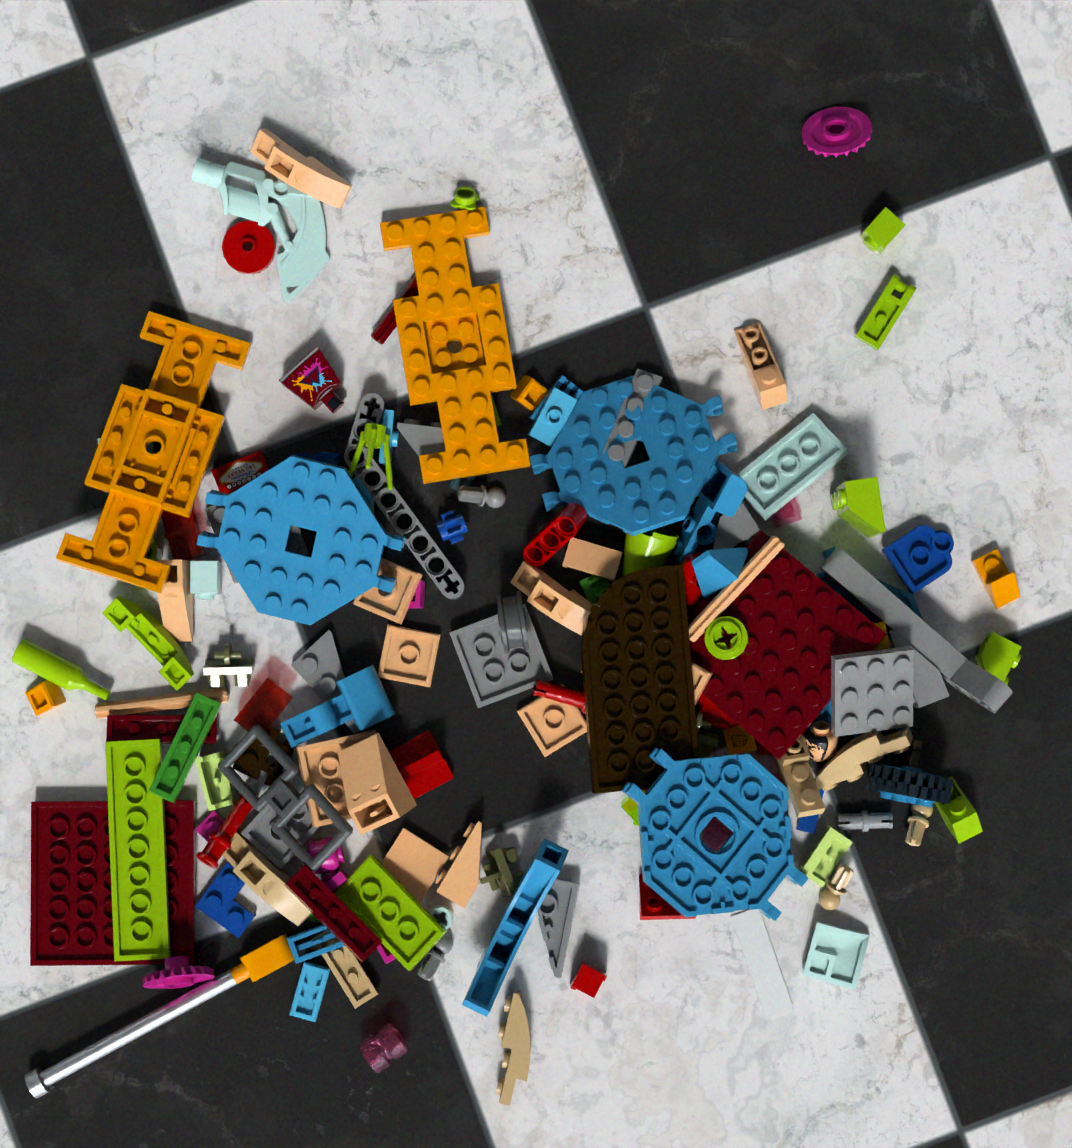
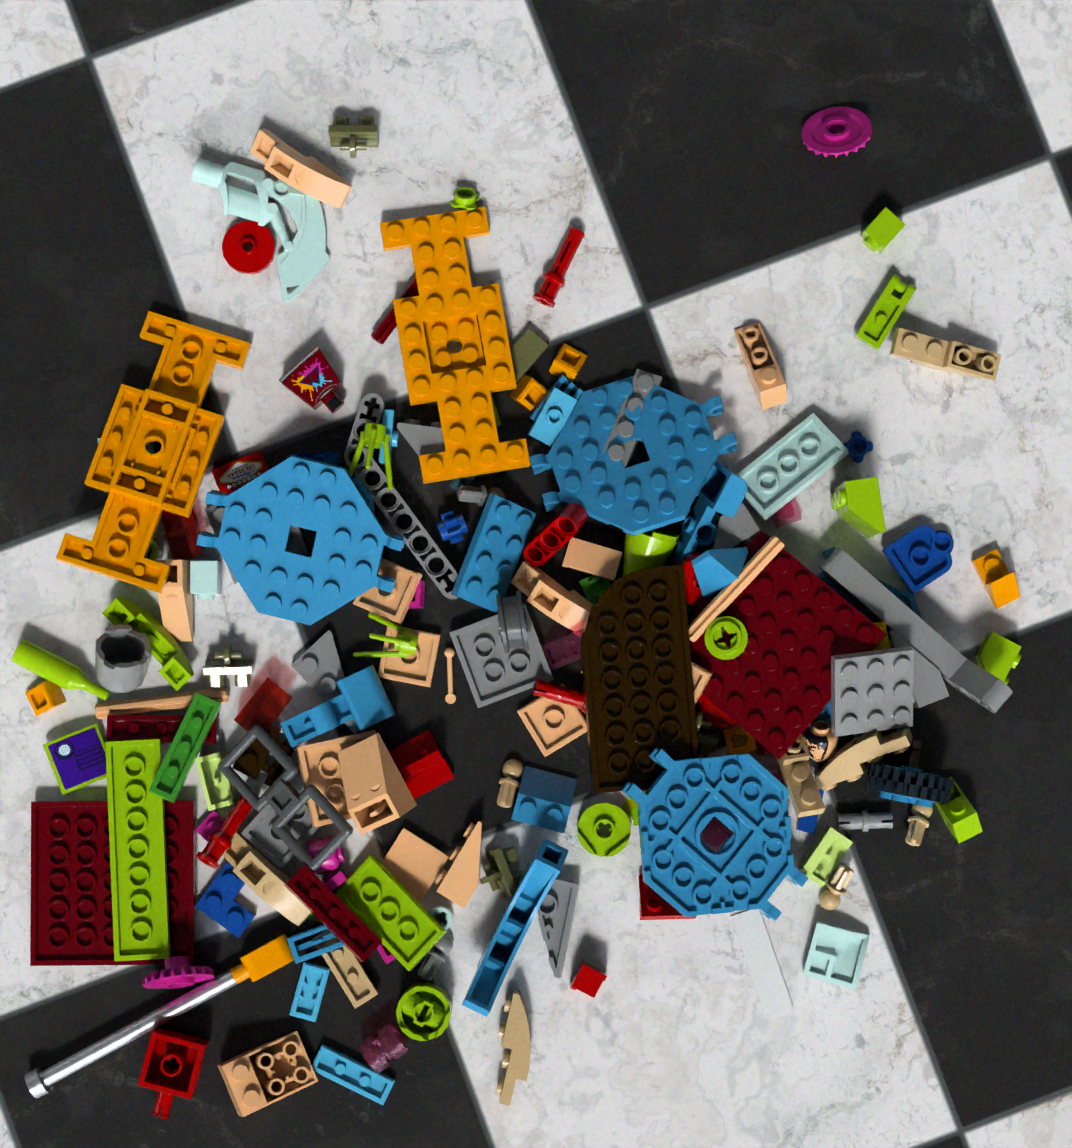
none -> dark purple slope [43,723,107,795]
none -> light grey cylinder [95,625,150,693]
none -> red brick [138,1027,210,1119]
none -> light nougat slope [217,1031,318,1117]
none -> medium azure tile [312,1044,396,1105]
none -> olive hips [328,116,379,158]
none -> lime plant [353,612,419,658]
none -> lime brick [396,982,452,1041]
none -> light nougat hinge [444,647,456,704]
none -> dark azure plate [451,493,537,613]
none -> tan axle [497,759,524,808]
none -> olive tile [510,328,549,384]
none -> dark azure slope [511,766,577,833]
none -> red pin [532,227,585,308]
none -> clear pink plate [541,629,583,670]
none -> light orange slope [549,343,587,383]
none -> lime plate [577,802,631,857]
none -> blue plate [843,431,873,463]
none -> tan slope [889,327,1001,381]

